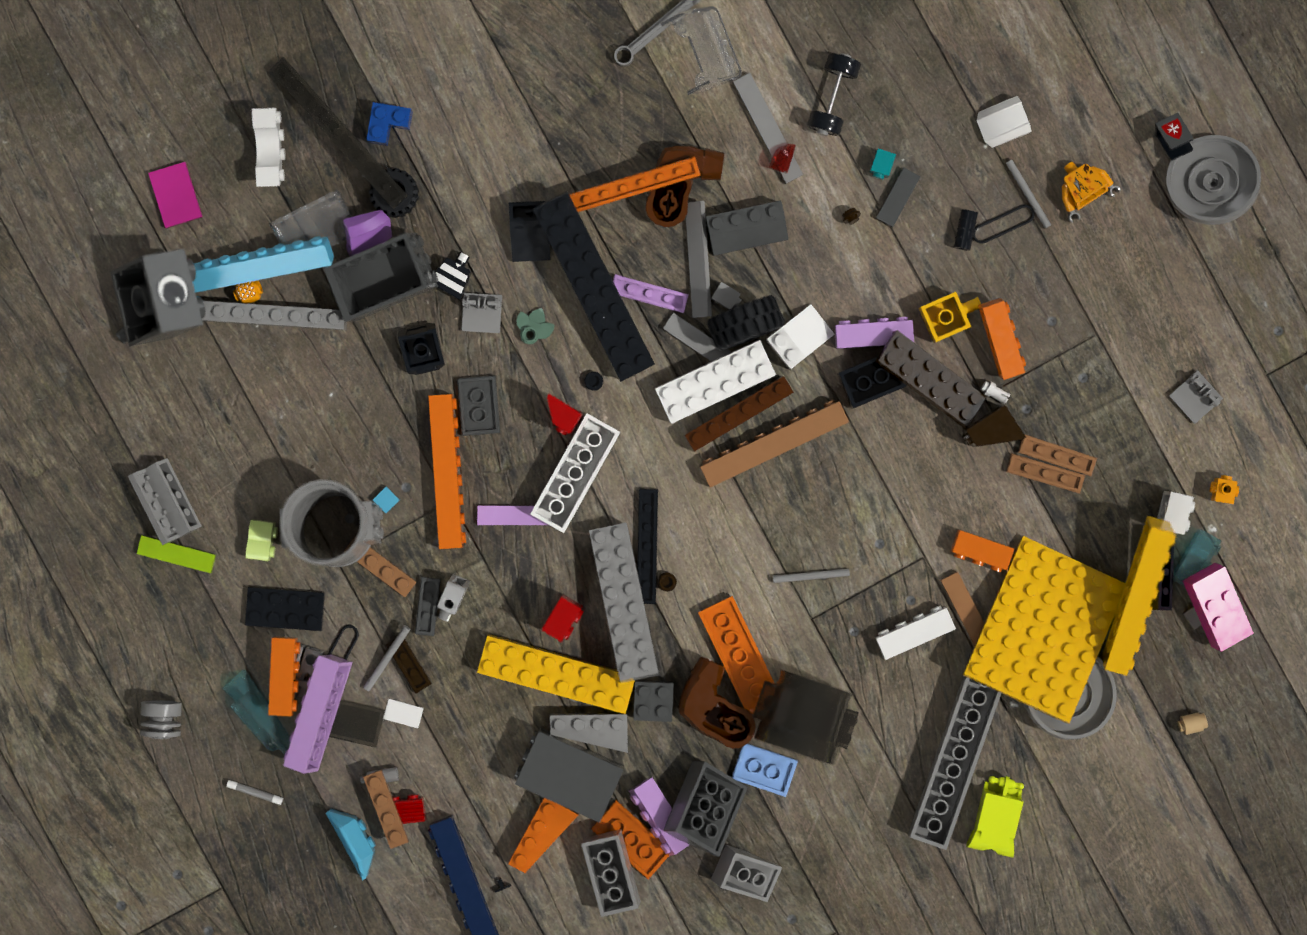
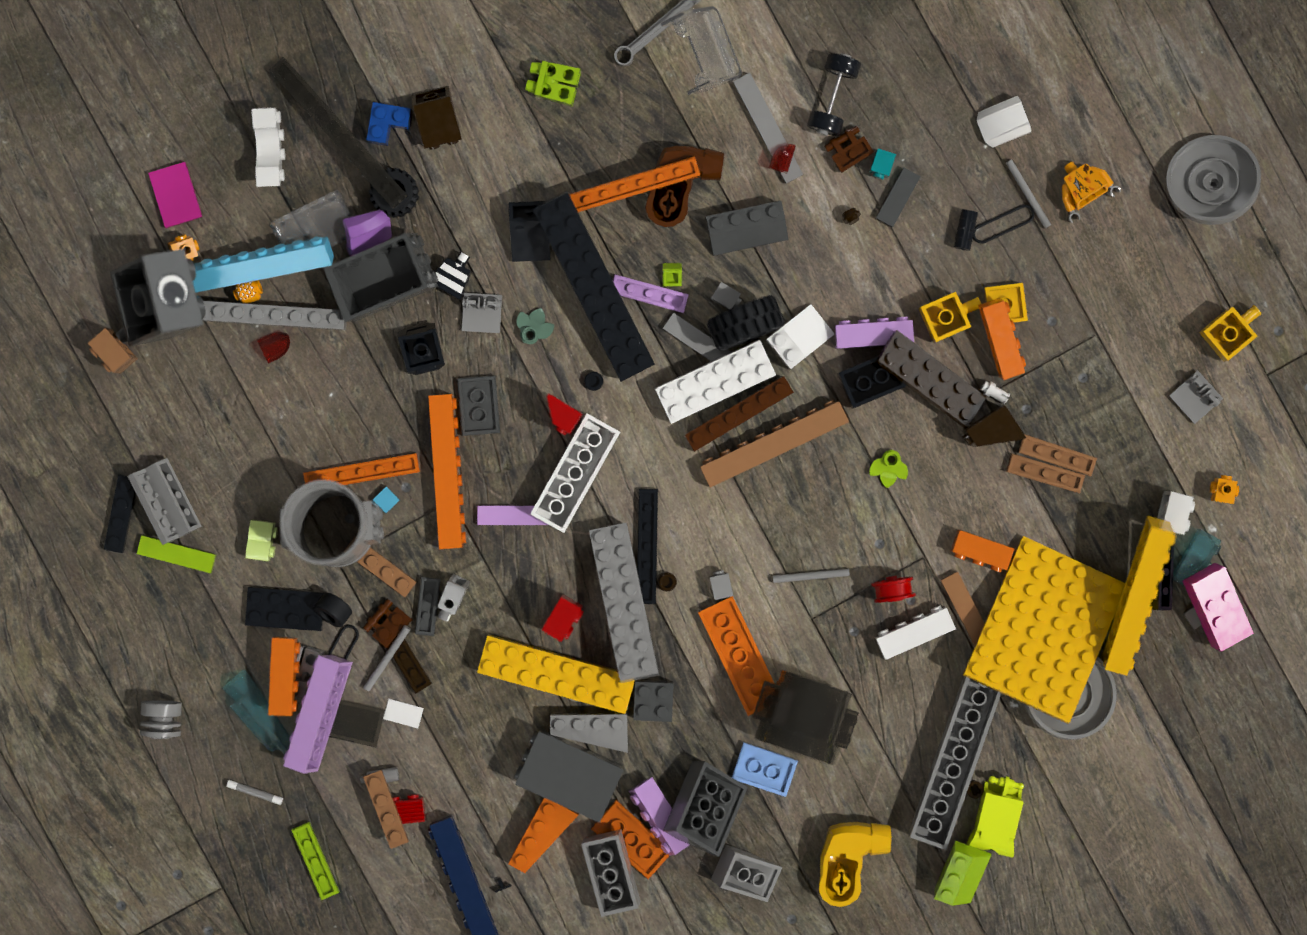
medium azure wedge [326,809,376,880] -> none
reddish brown piece [678,656,756,749] -> none
light grey tile [686,201,712,318] -> none
piece [1155,112,1193,161] -> none
tan brick [1178,712,1208,735] -> none
none -> medium nougat brick [88,328,138,374]
none -> black plate [104,474,136,553]
none -> light orange brick [167,234,199,261]
none -> clear red brick [257,332,290,363]
none -> lime tile [291,822,340,900]
none -> orange tile [303,453,420,485]
none -> black tyre [314,592,352,627]
none -> reddish brown plate [362,598,412,649]
none -> dark brown slope [412,86,462,150]
none -> lime hips [525,61,581,107]
none -> lime slope [663,263,682,286]
none -> light grey brick [709,570,733,600]
none -> yellow piece [819,822,891,907]
none -> reddish brown plate [824,125,874,173]
none -> lime plate [869,450,908,488]
none -> red wheel [871,575,916,603]
none -> lime slope [934,840,991,906]
none -> dark brown bush [967,780,984,798]
none -> yellow plate [984,283,1028,323]
none -> yellow brick [1199,305,1261,362]

